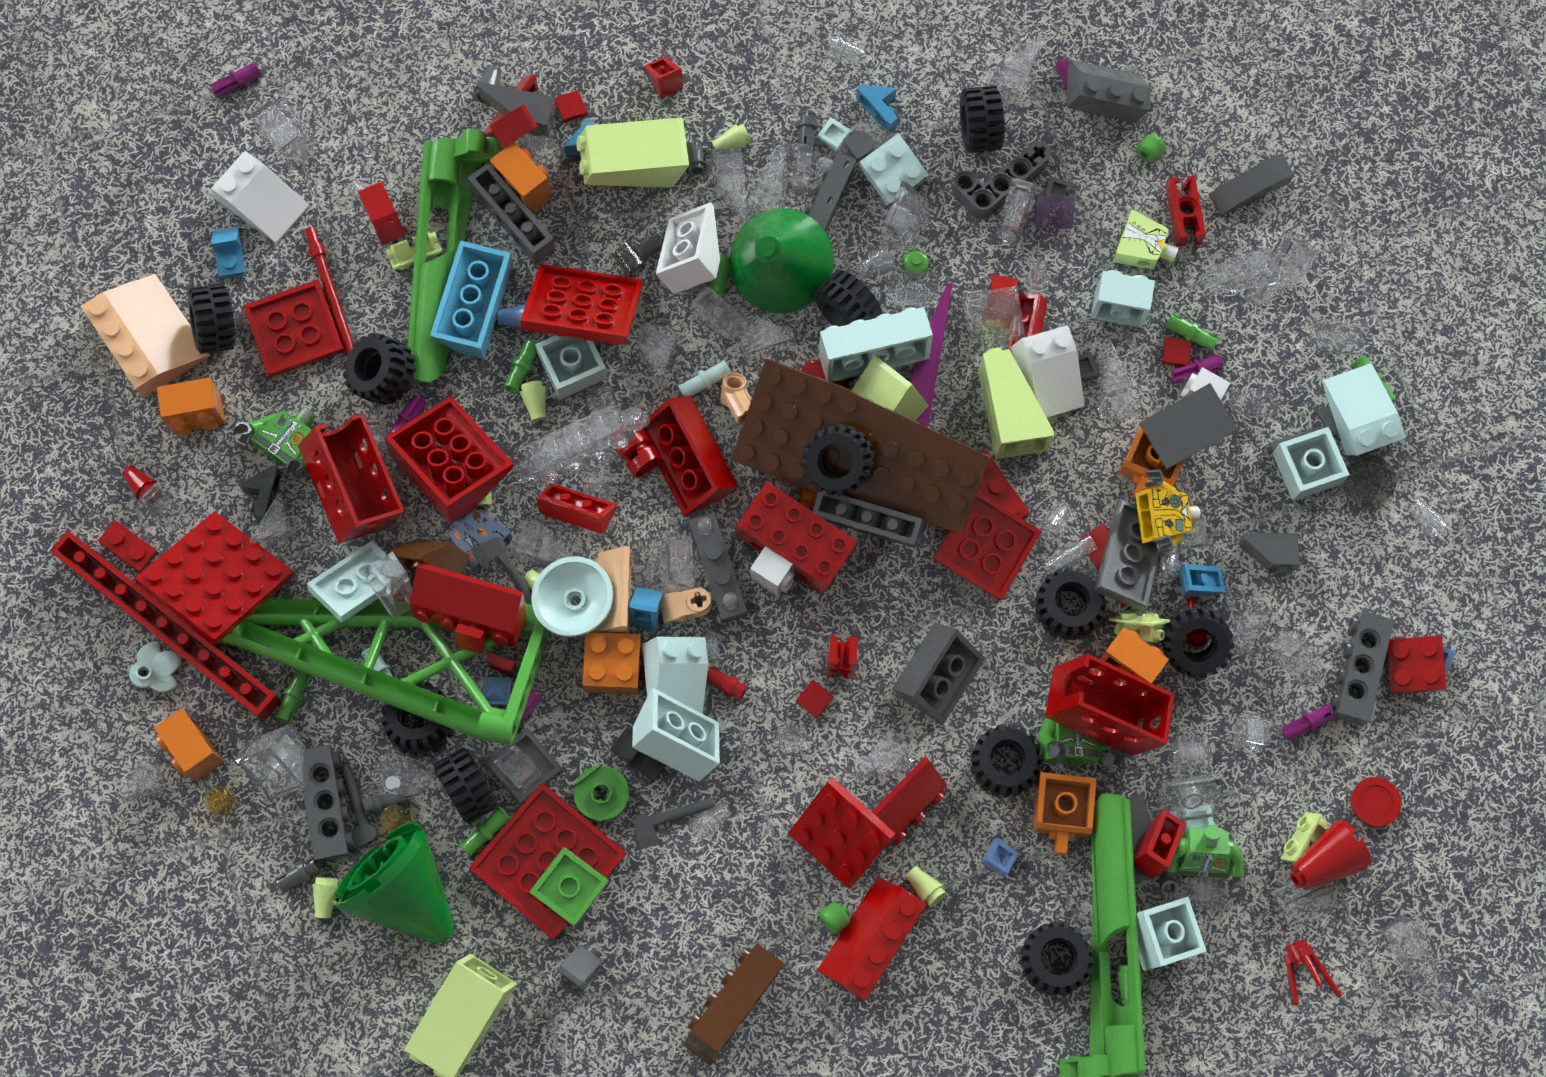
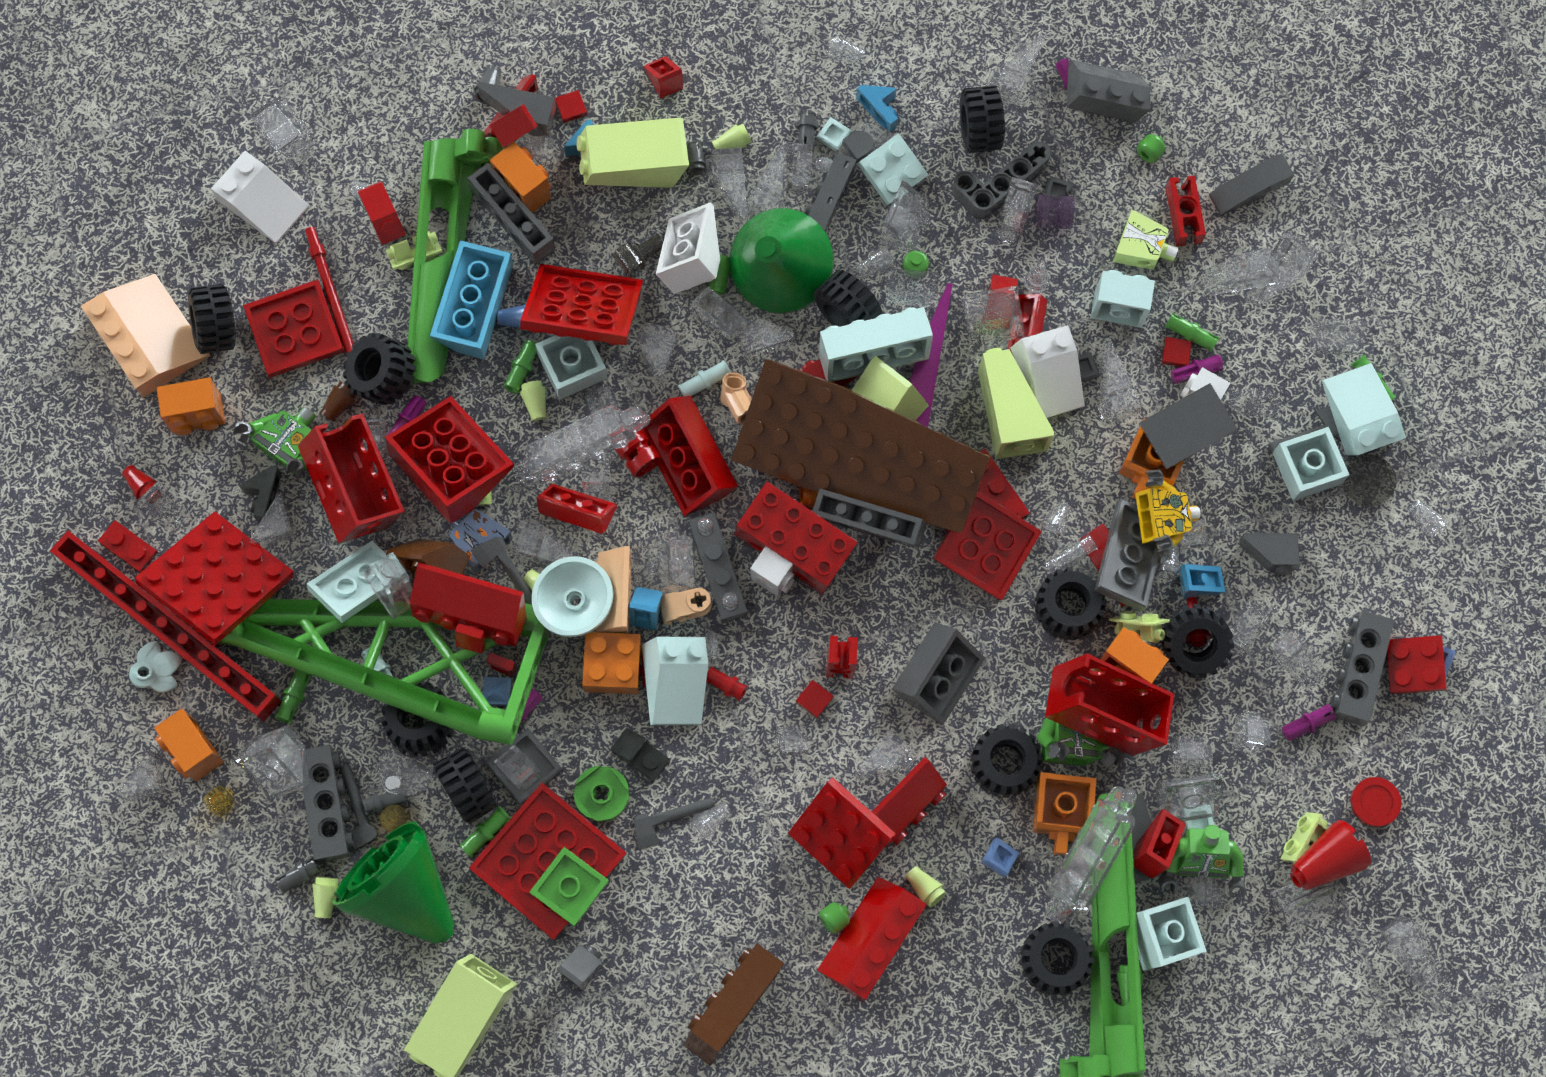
magenta axle [211,62,262,98] -> none
dark azure slope [211,226,246,280] -> none
light aqua slope [632,688,720,781] -> none
black tyre [802,424,874,496] -> none
red plant [1283,939,1341,1006] -> none
none -> reddish brown cone [320,381,357,421]
none -> clear hinge [1045,786,1138,923]

